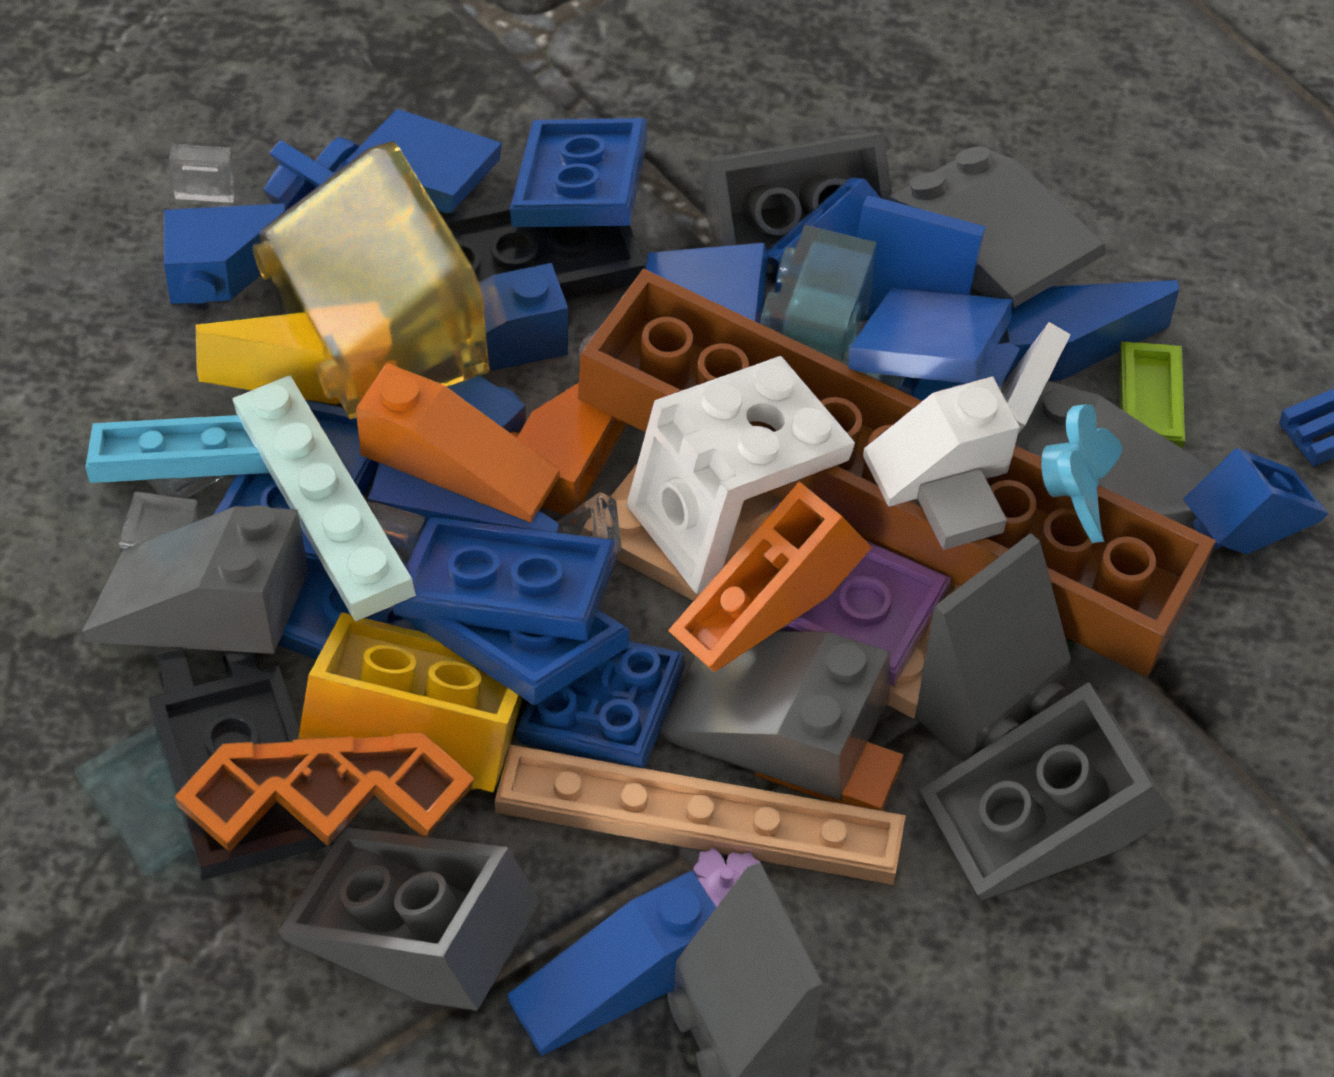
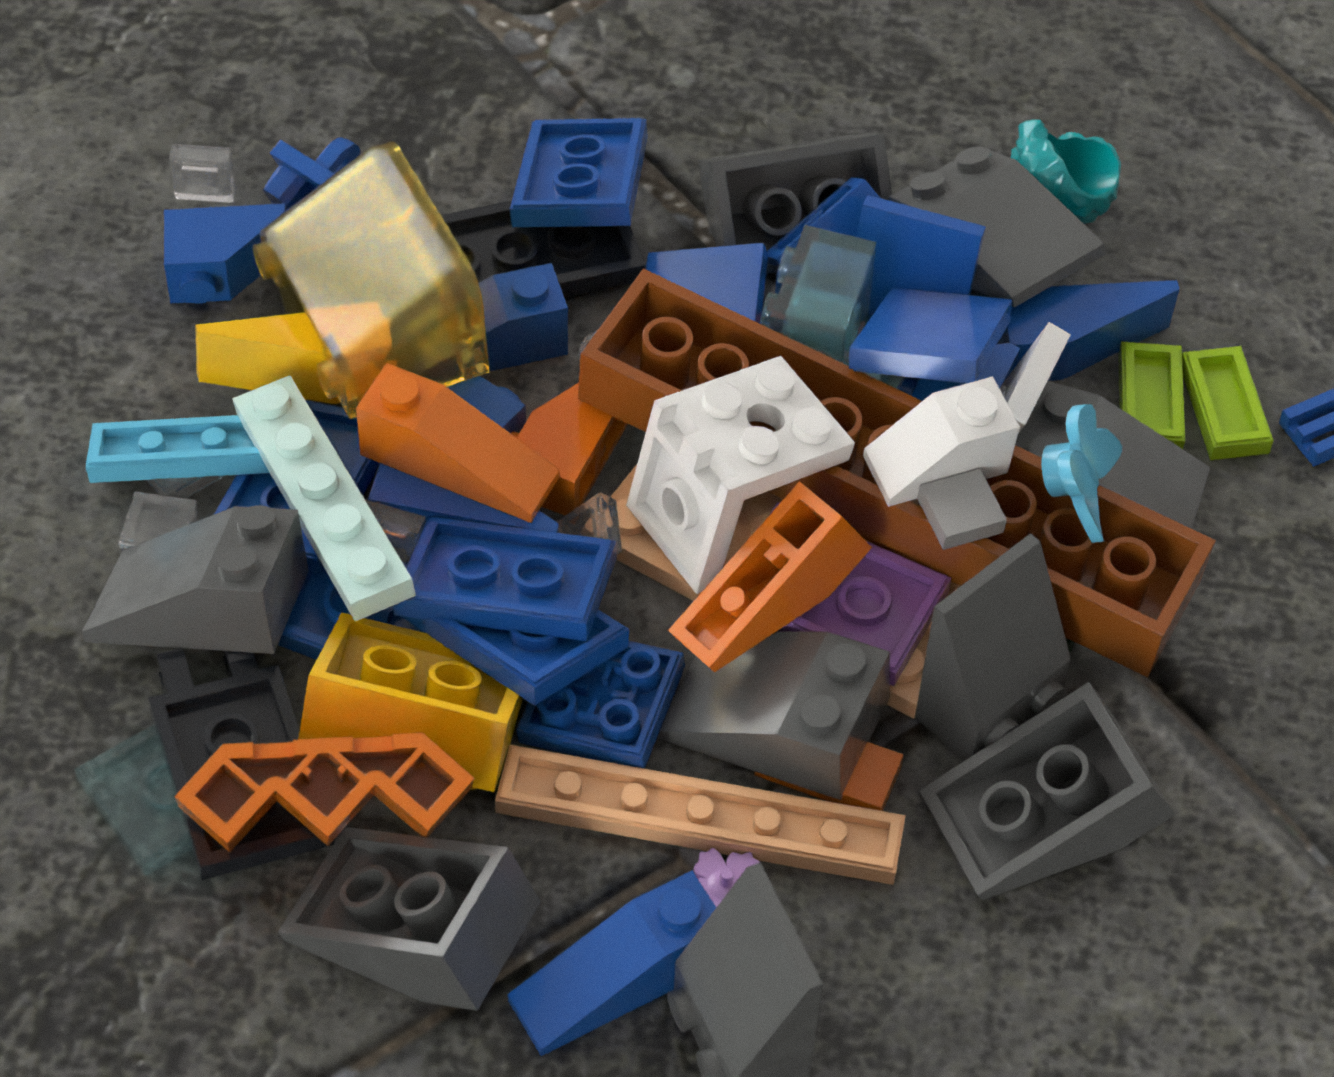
blue tile [345,109,502,213] -> none
blue slope [1183,447,1329,554] -> none
none -> teal hair [1011,119,1121,224]
none -> lime tile [1182,346,1274,460]

